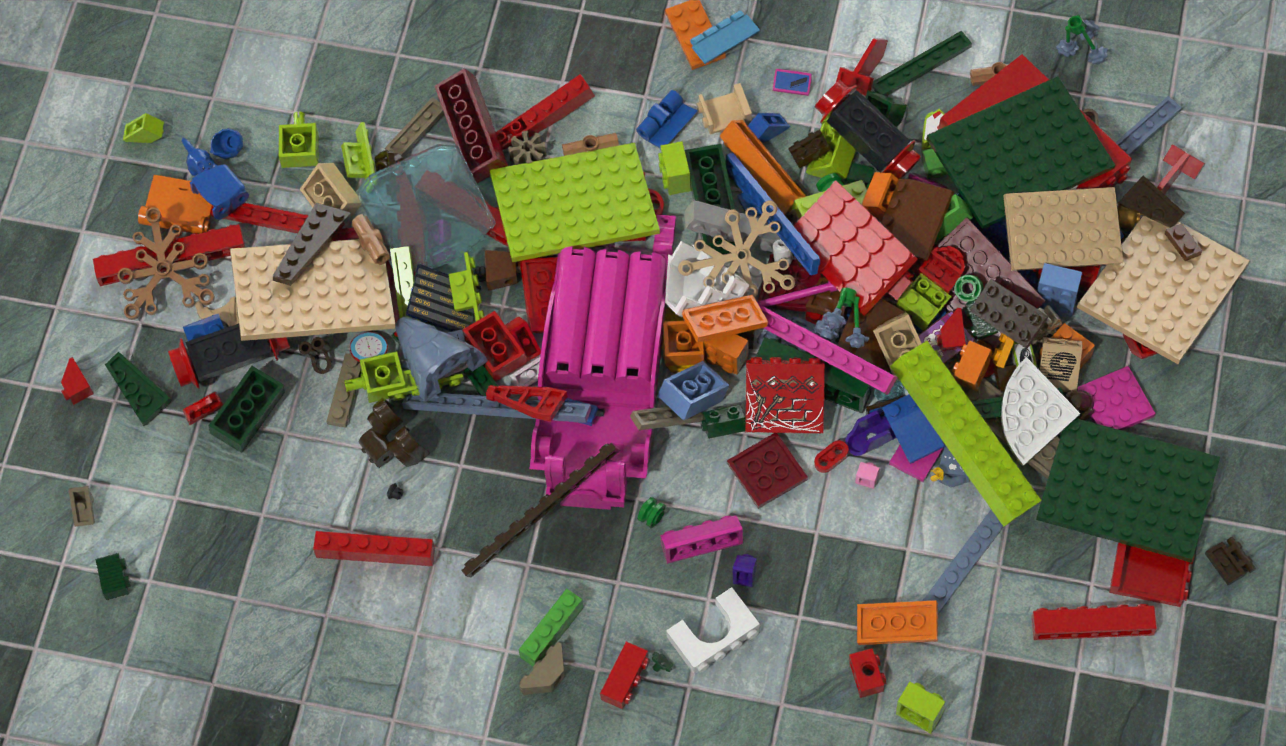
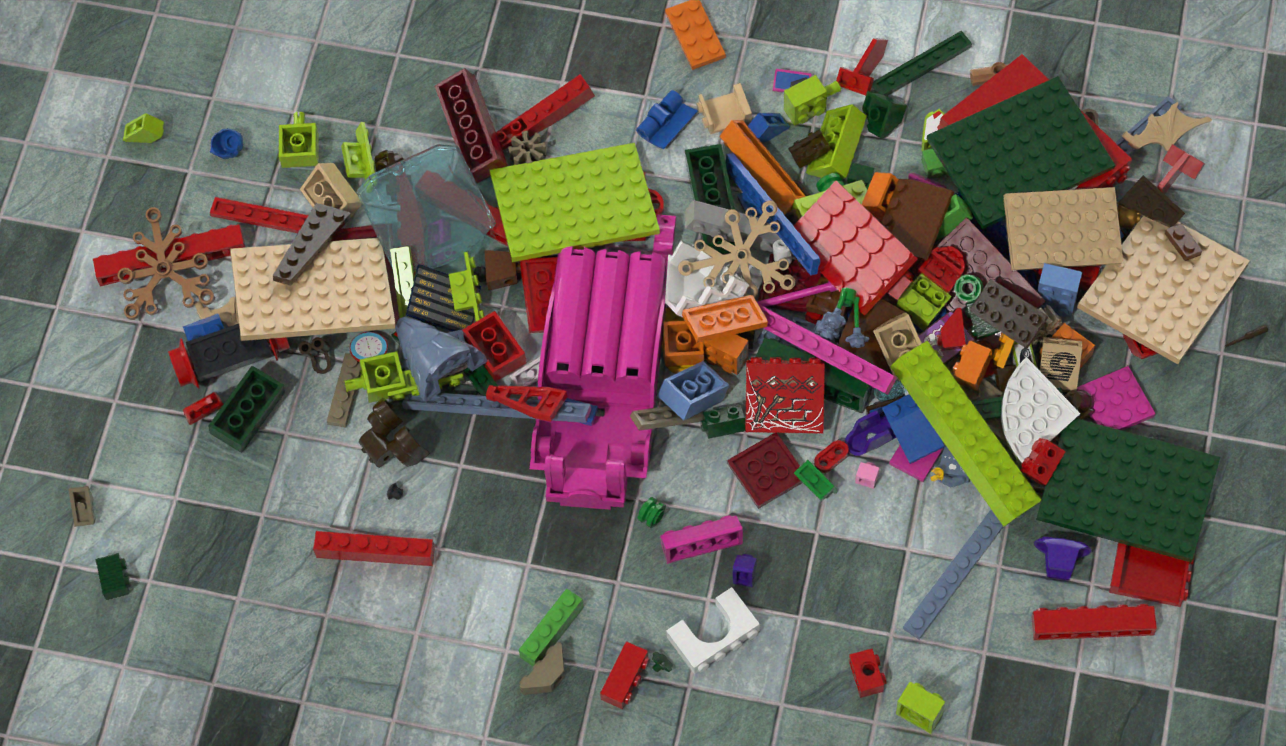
red slope [61,357,94,405] -> none
dark green wing [105,352,172,426] -> none
orange door [138,175,212,234] -> none
blue animal [182,138,218,176] -> none
blue piece [190,164,249,220] -> none
medium nougat piece [352,214,390,265] -> none
dark tan plate [385,97,444,157] -> none
dark brown plate [461,443,621,578] -> none
red slope [505,317,541,362] -> none
medium nougat piece [562,133,619,156] -> none
lime brick [658,141,691,195] -> none
dark azure windscreen [690,10,760,64] -> none
black brick [815,80,921,179] -> none
orange plate [857,600,938,645] -> none
sand blue plant [1056,15,1108,64] -> none
dark brown plate [1205,537,1256,585] -> none
none -> lime brick [784,75,841,126]
none -> green panel [794,460,837,502]
none -> red brick [1020,438,1066,485]
none -> dark purple piece [1034,537,1092,580]
none -> tan animal [1122,102,1212,151]
none -> dark brown piece [1225,325,1268,348]

